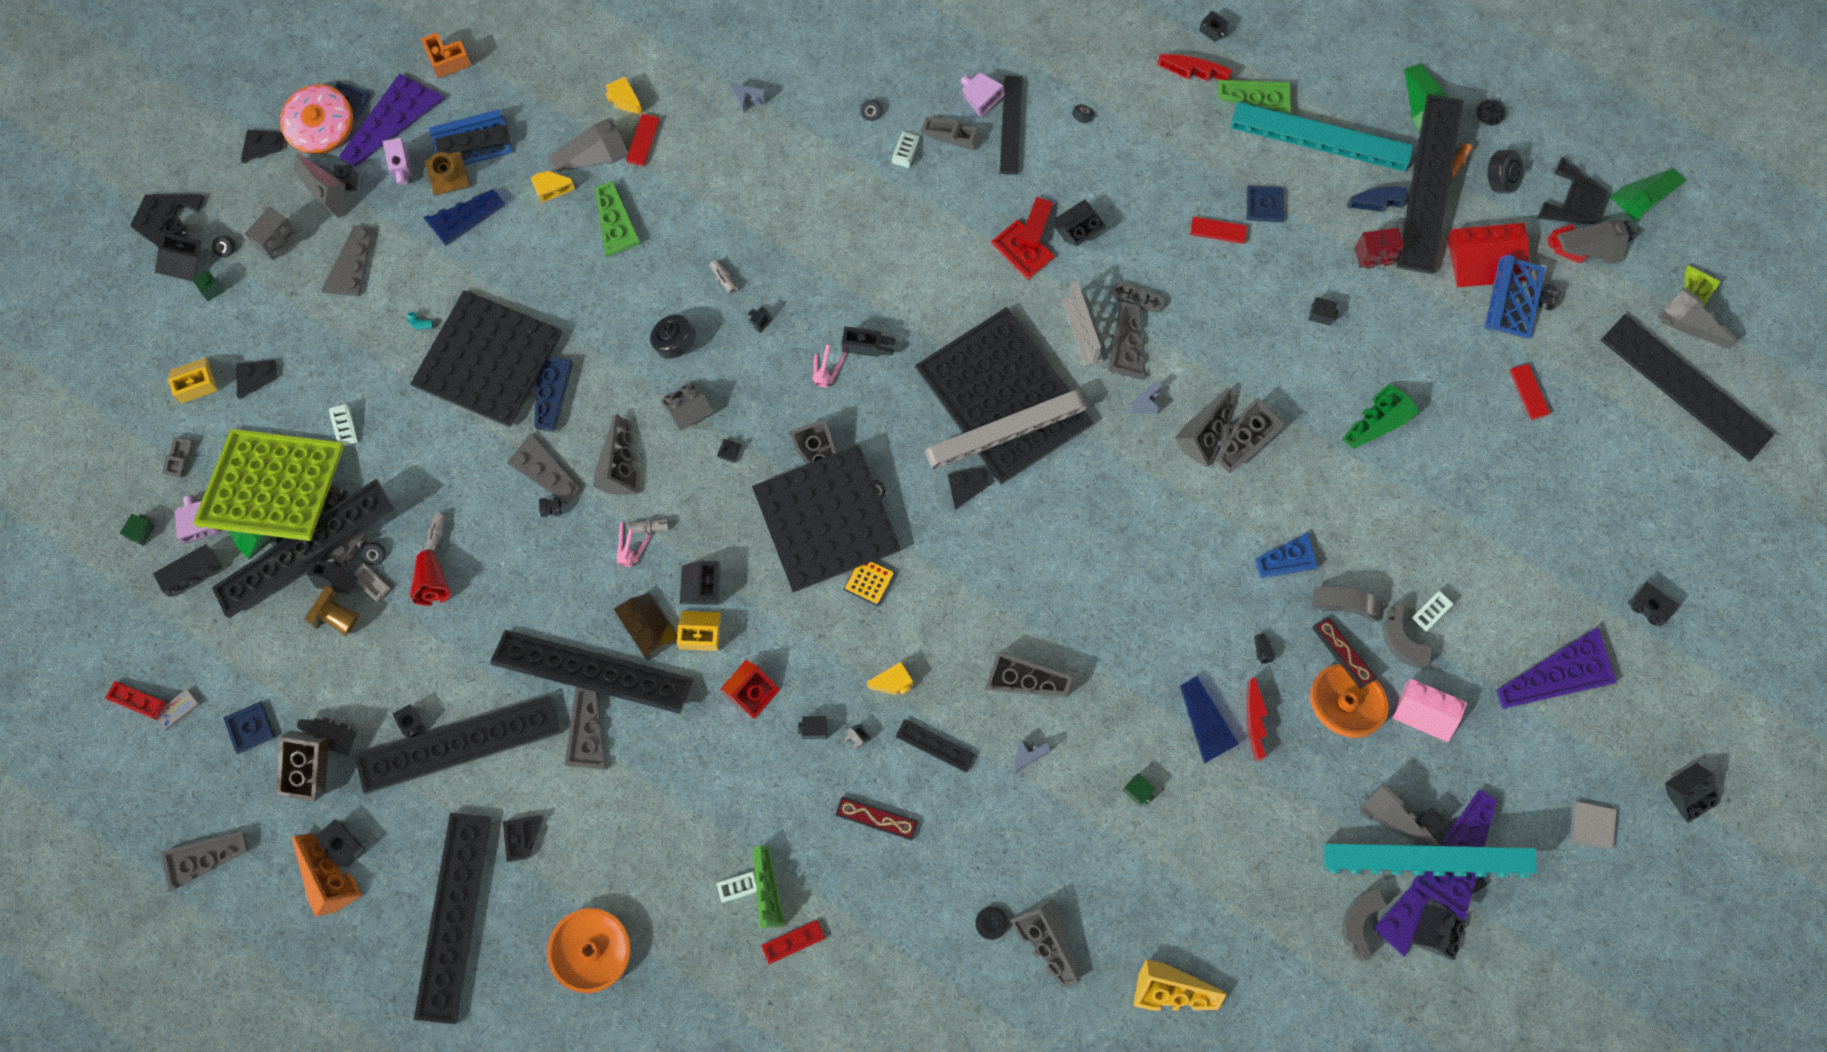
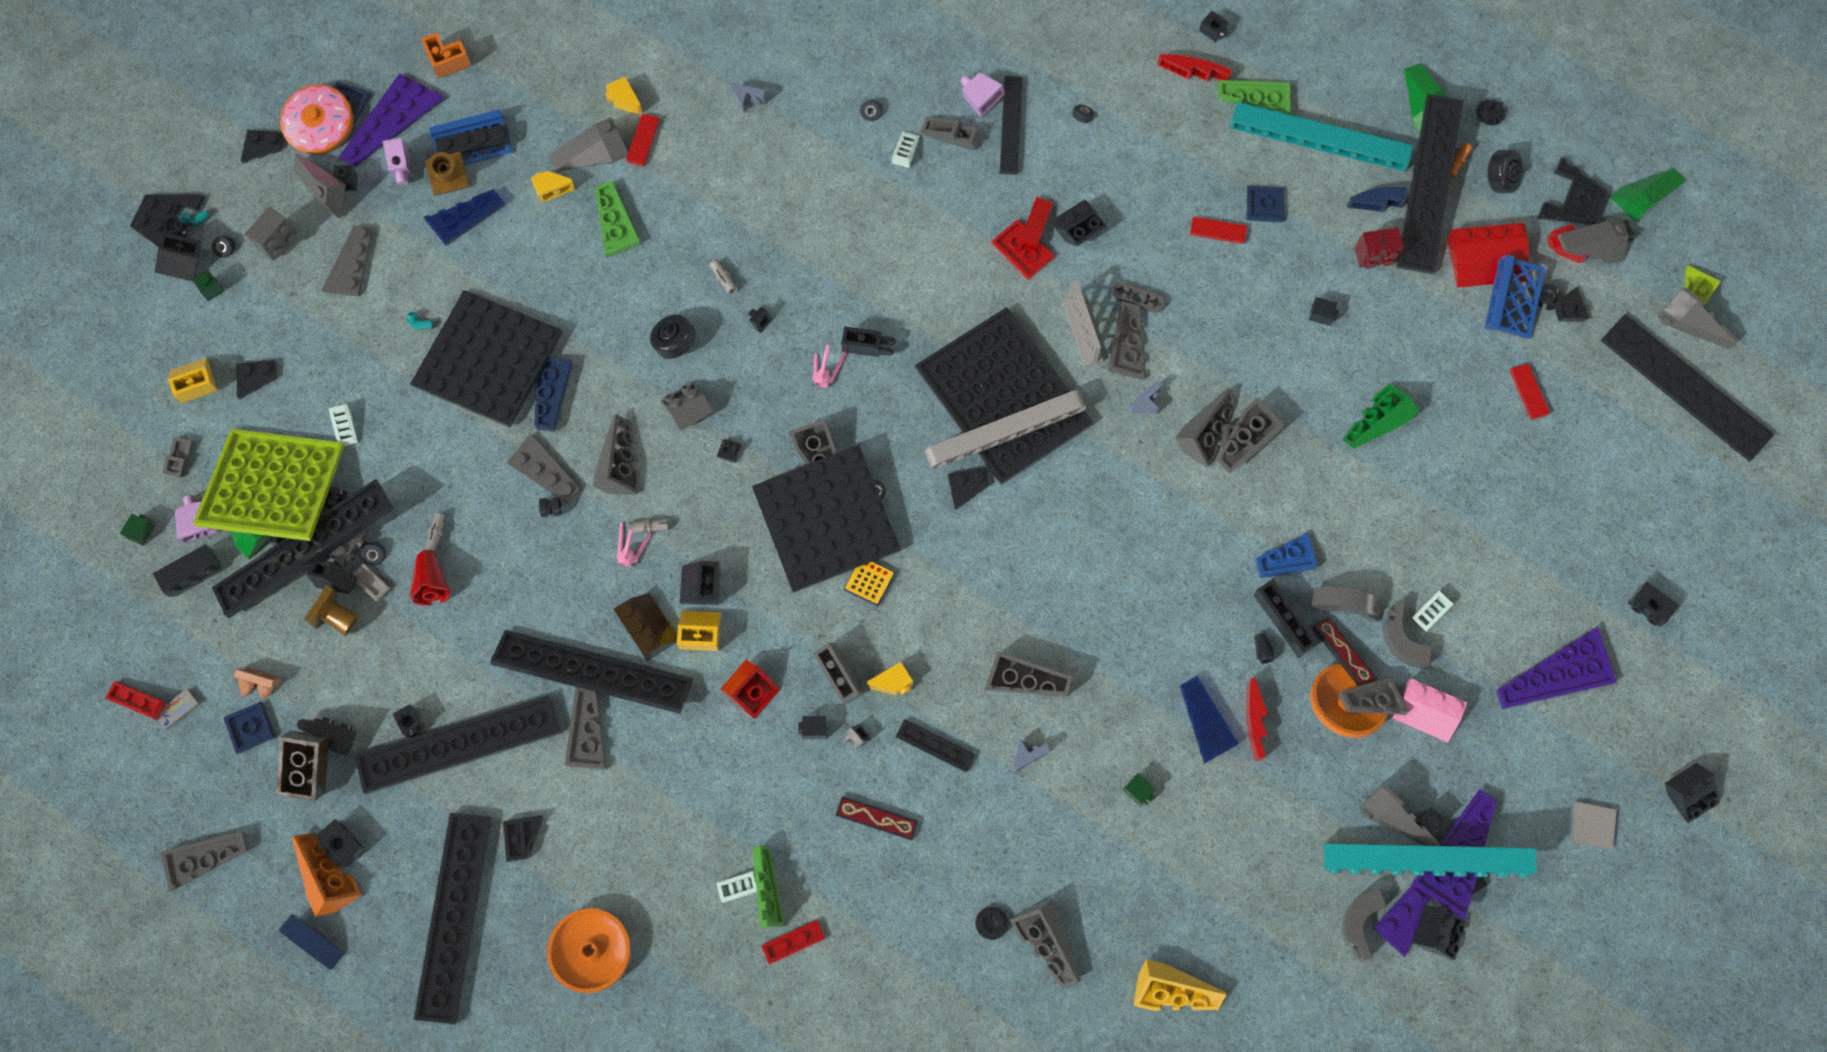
none -> teal arm [180,210,210,226]
none -> nougat tile [234,666,281,699]
none -> dark blue slope [278,914,345,970]
none -> dark grey brick [813,642,866,704]
none -> black brick [1253,579,1319,658]
none -> dark grey wing [1338,677,1409,715]
none -> black wing [1553,287,1589,322]

